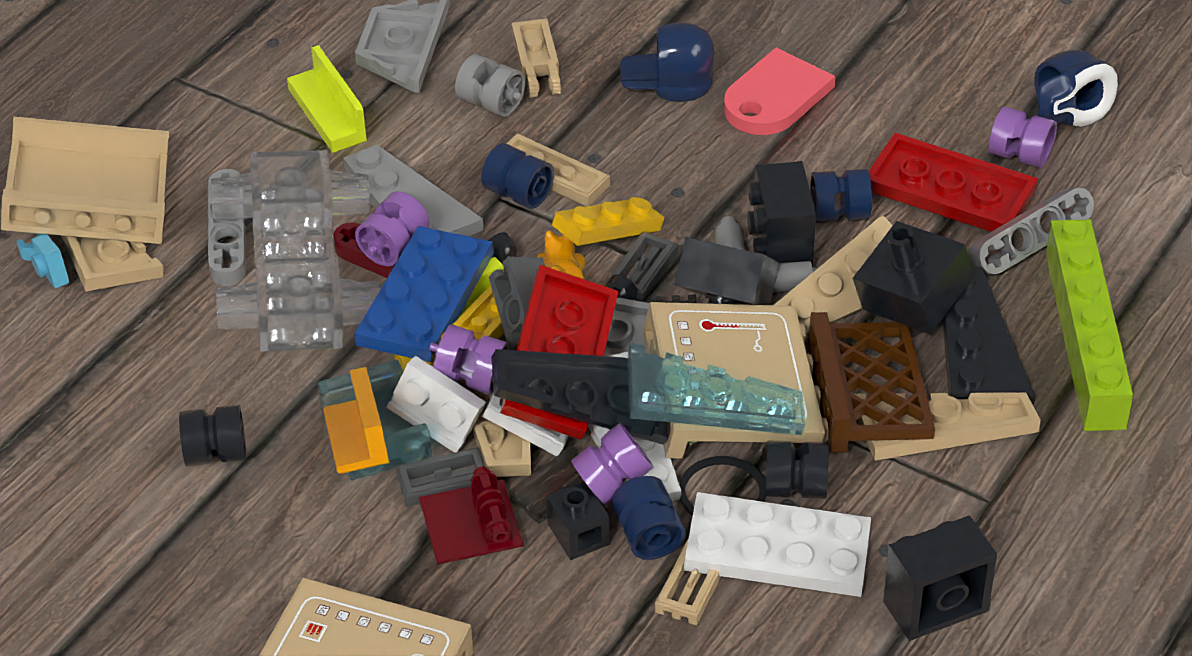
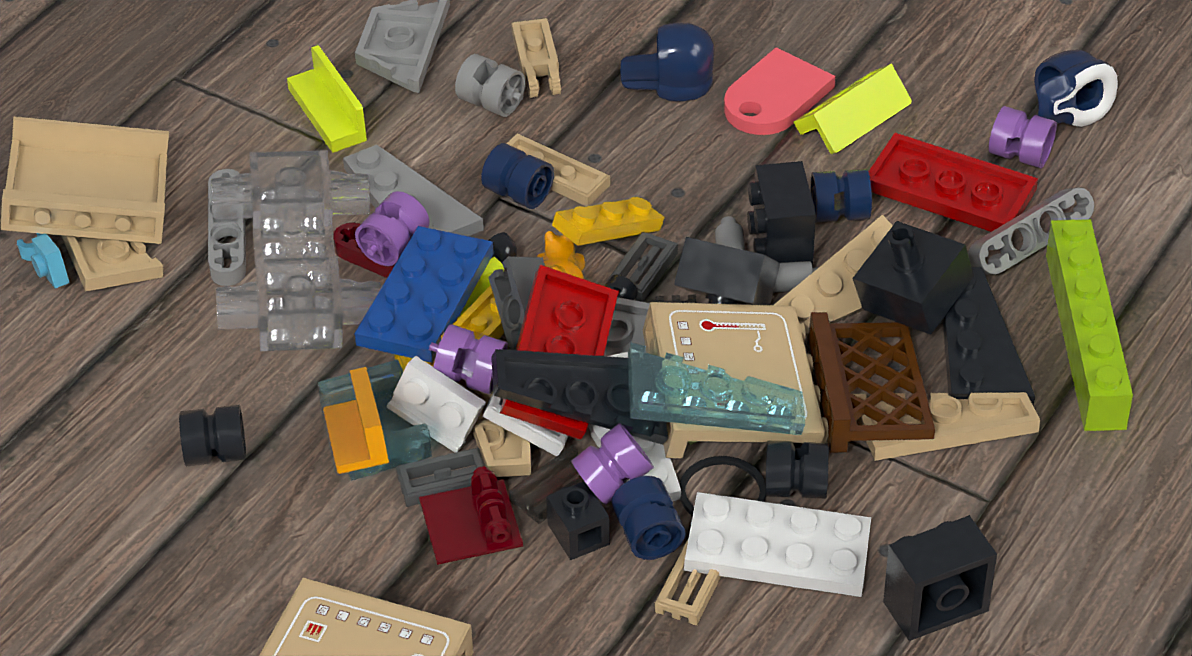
none -> neon yellow panel [794,64,912,154]

